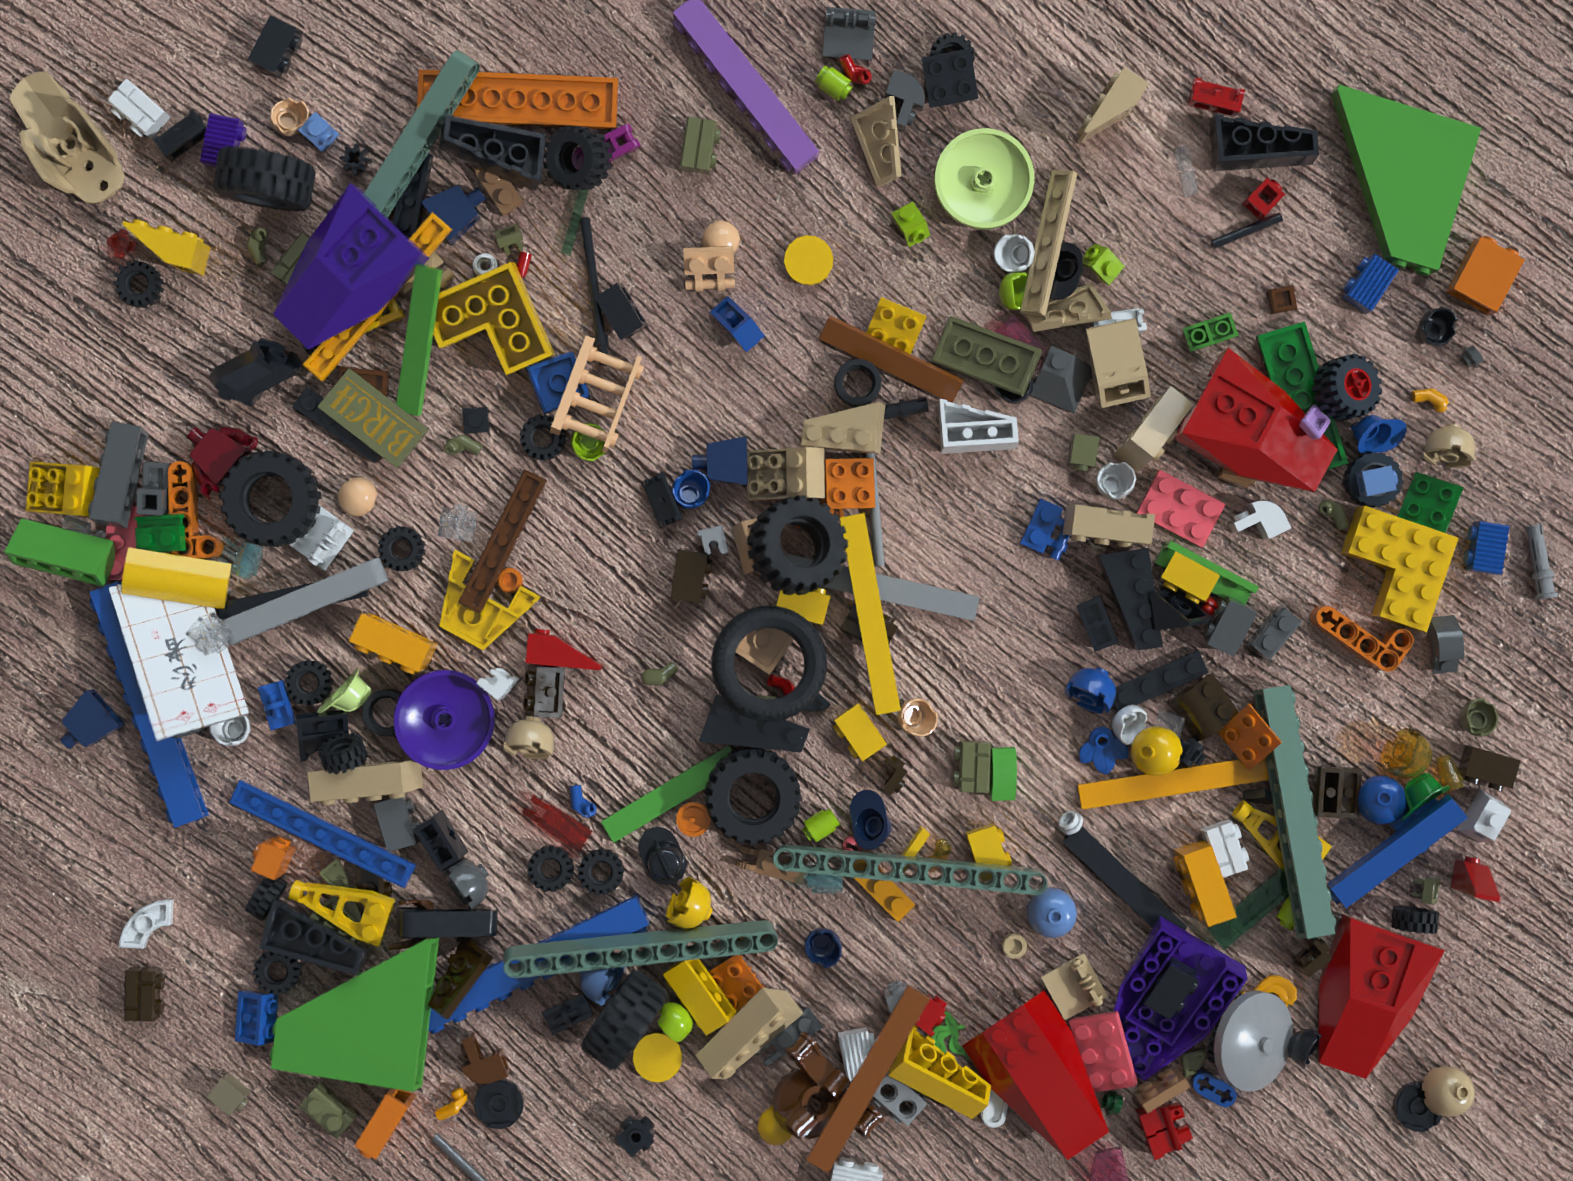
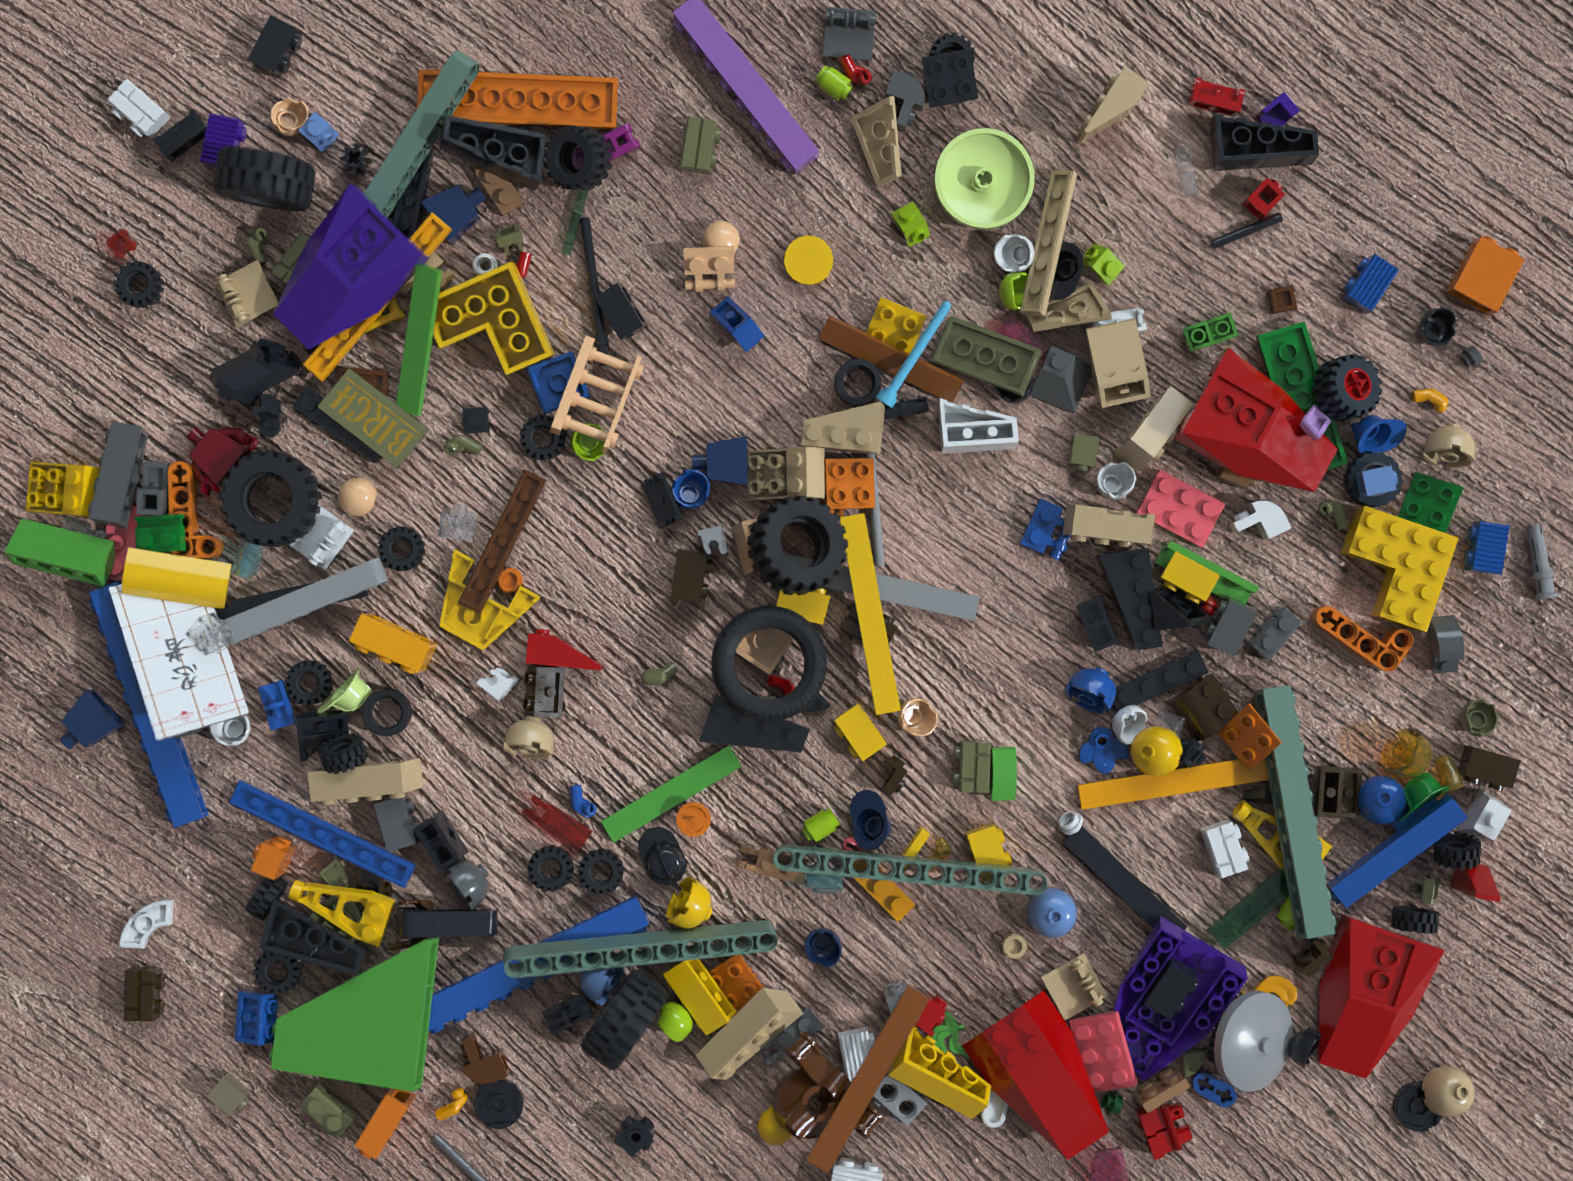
tan piece [9,71,125,204] -> none
yellow slope [122,219,211,276] -> none
dark purple dish [393,669,495,770] -> none
dark brown wing [428,937,494,1020] -> none
yellow tile [633,1031,682,1082] -> none
black tyre [705,747,801,846] -> none
light orange brick [1173,840,1237,927] -> none
bright green slope [1331,84,1481,276] -> none
none -> tan hinge [215,260,278,327]
none -> black hips [252,394,288,438]
none -> medium azure piece [876,301,951,408]
none -> dark purple panel [1256,92,1300,127]
none -> black tyre [1433,832,1481,870]

